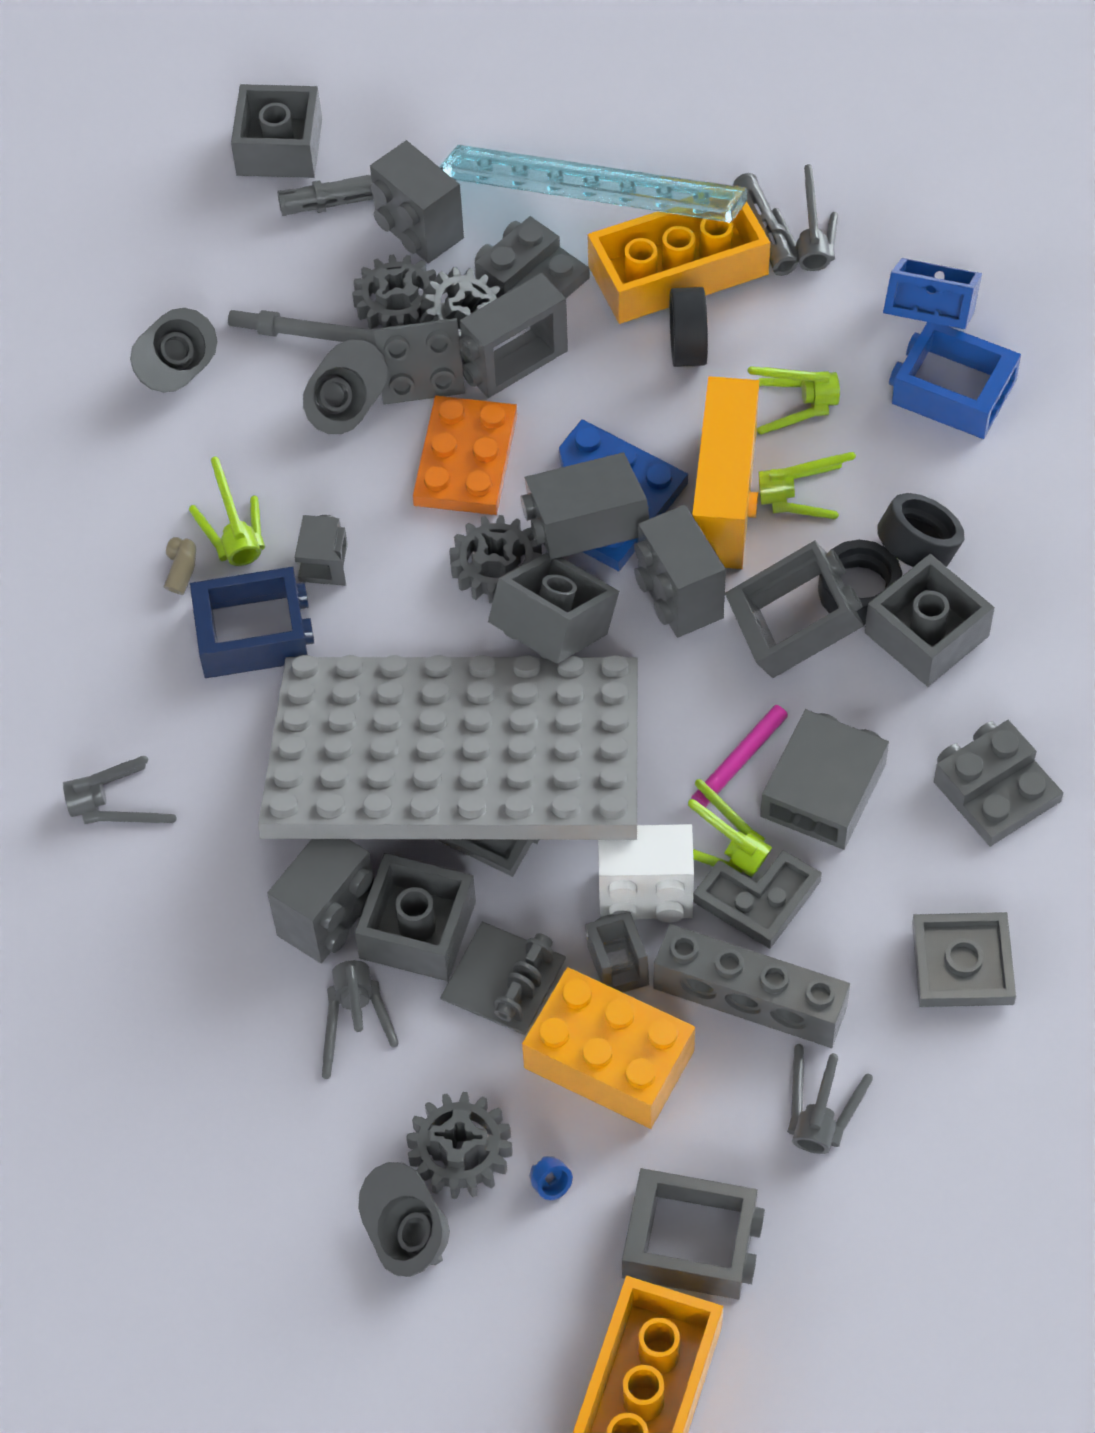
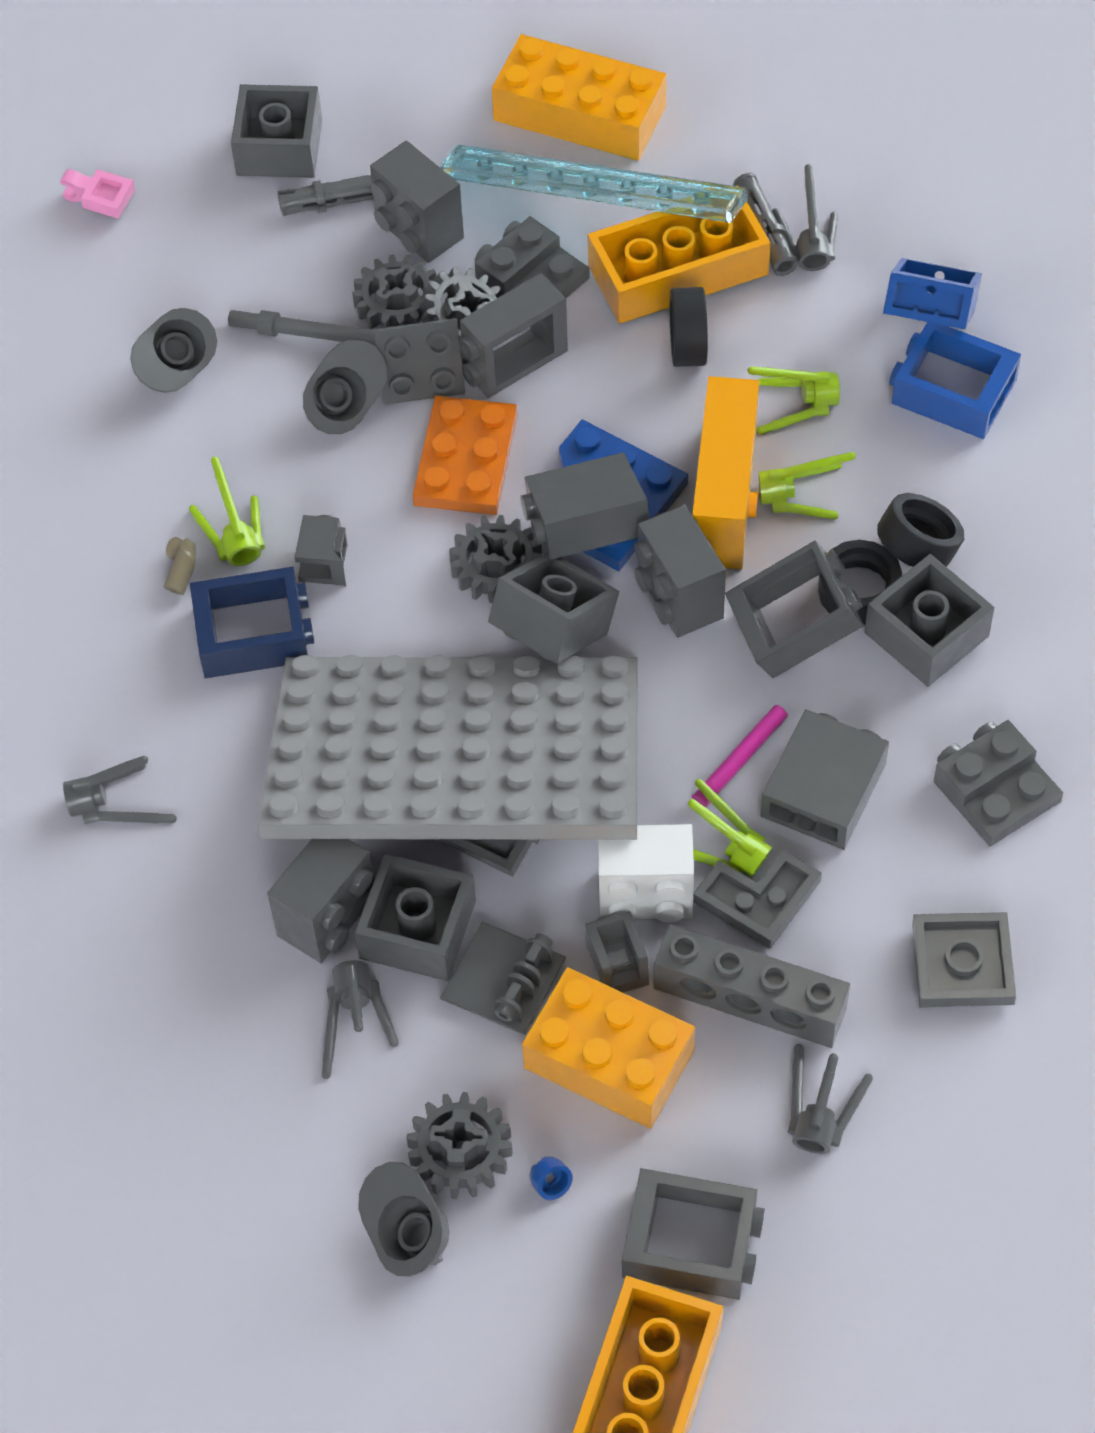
none -> bright pink plate [60,169,135,219]
none -> light orange brick [492,34,667,161]

